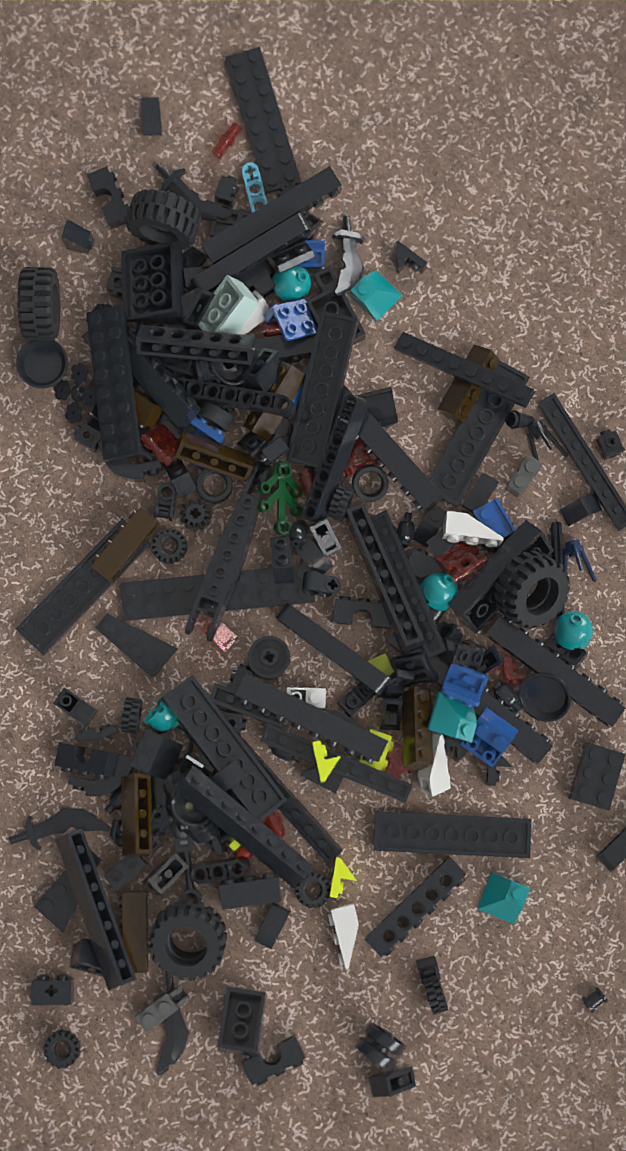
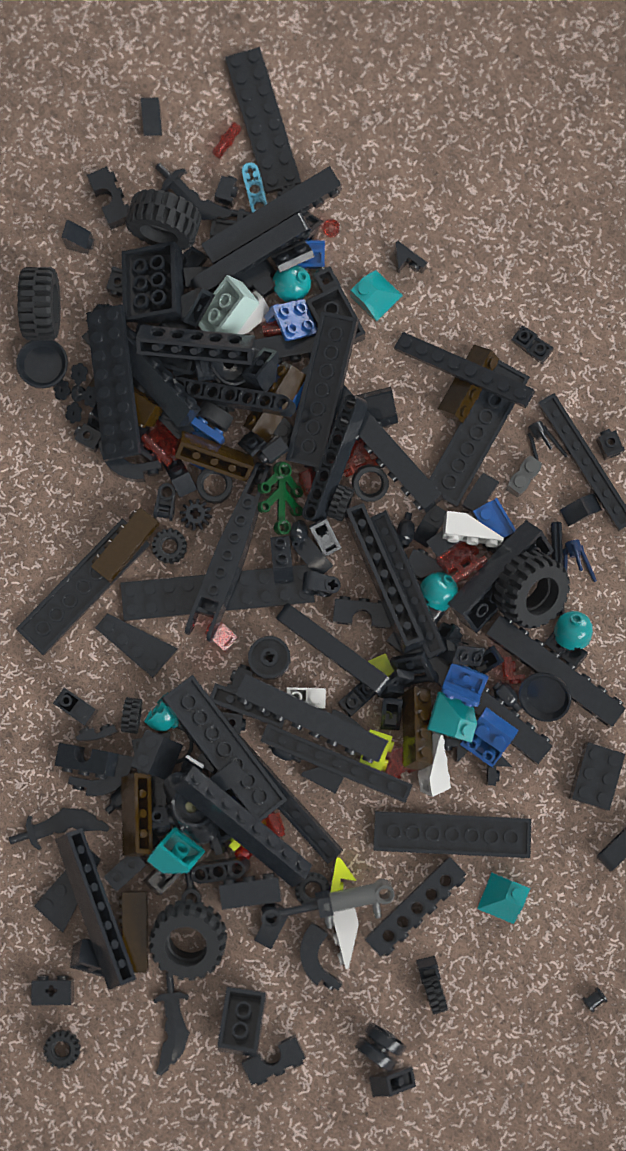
black arm [110,819,122,847] -> none
dark grey hinge [135,985,190,1032] -> none
neon yellow slope [312,741,340,783] -> none
sword [332,215,365,296] -> none
black cone [505,410,534,429] -> none
none -> teal slope [147,827,206,873]
none -> piece [260,879,395,929]
none -> black arch [300,922,343,991]
none -> clear red bush [323,219,340,238]
none -> black slope [511,325,554,364]

